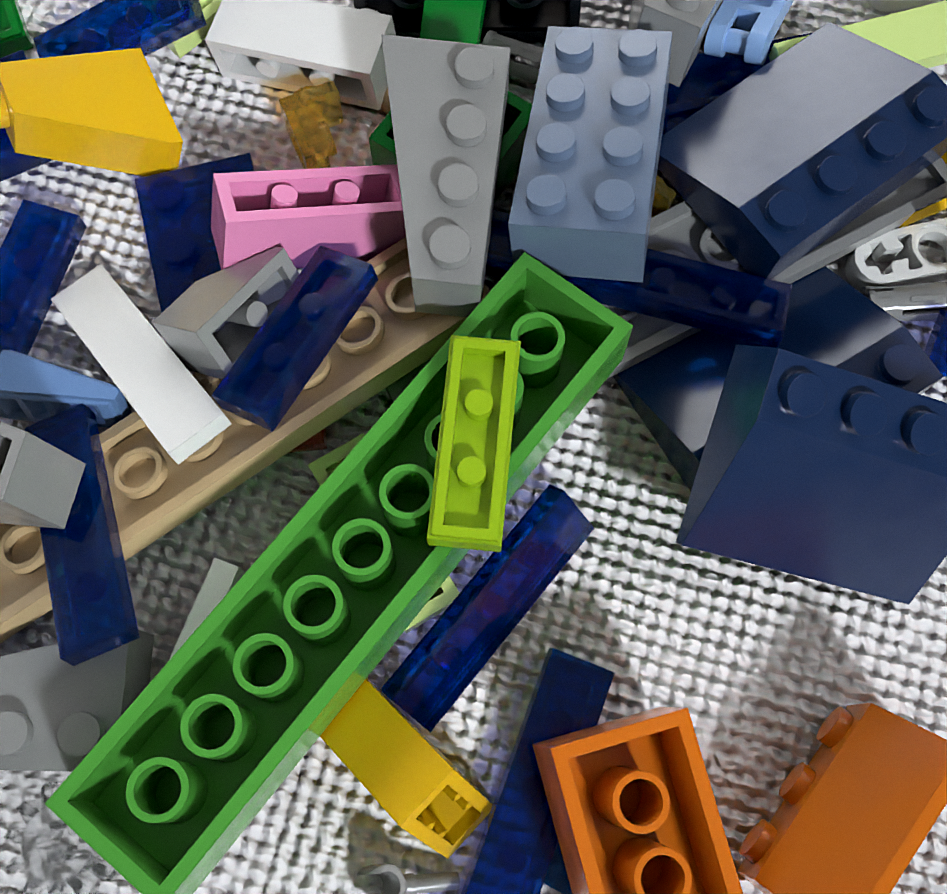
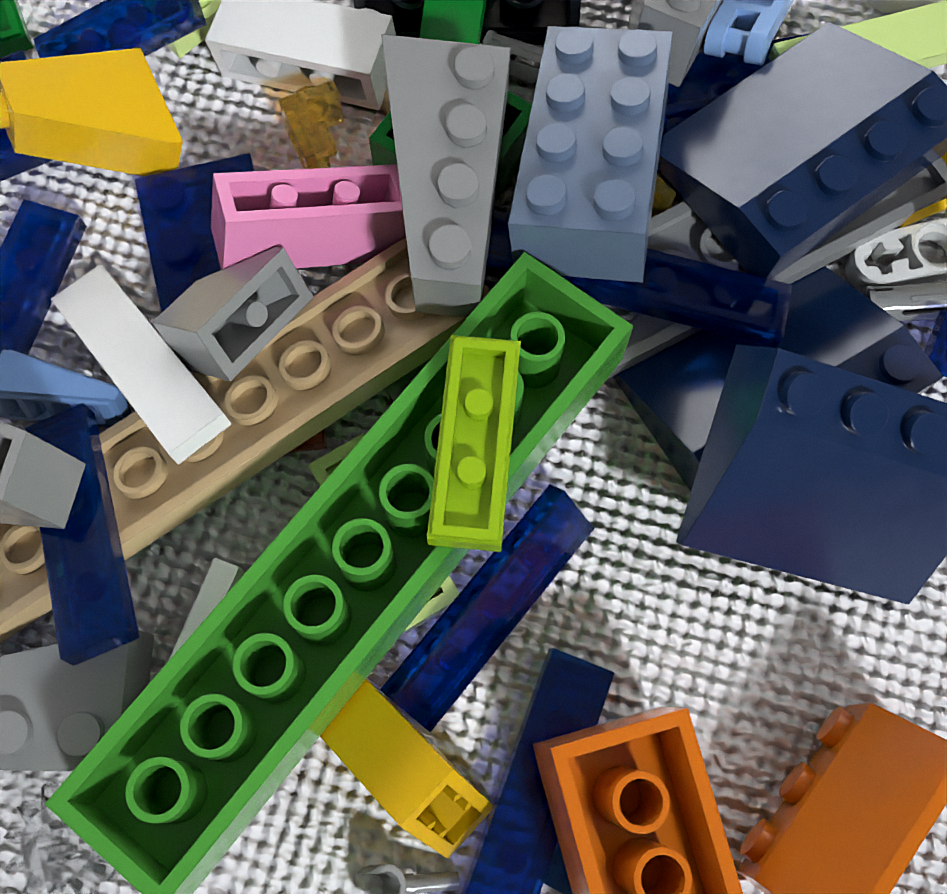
clear blue plate [212,245,379,432] -> none

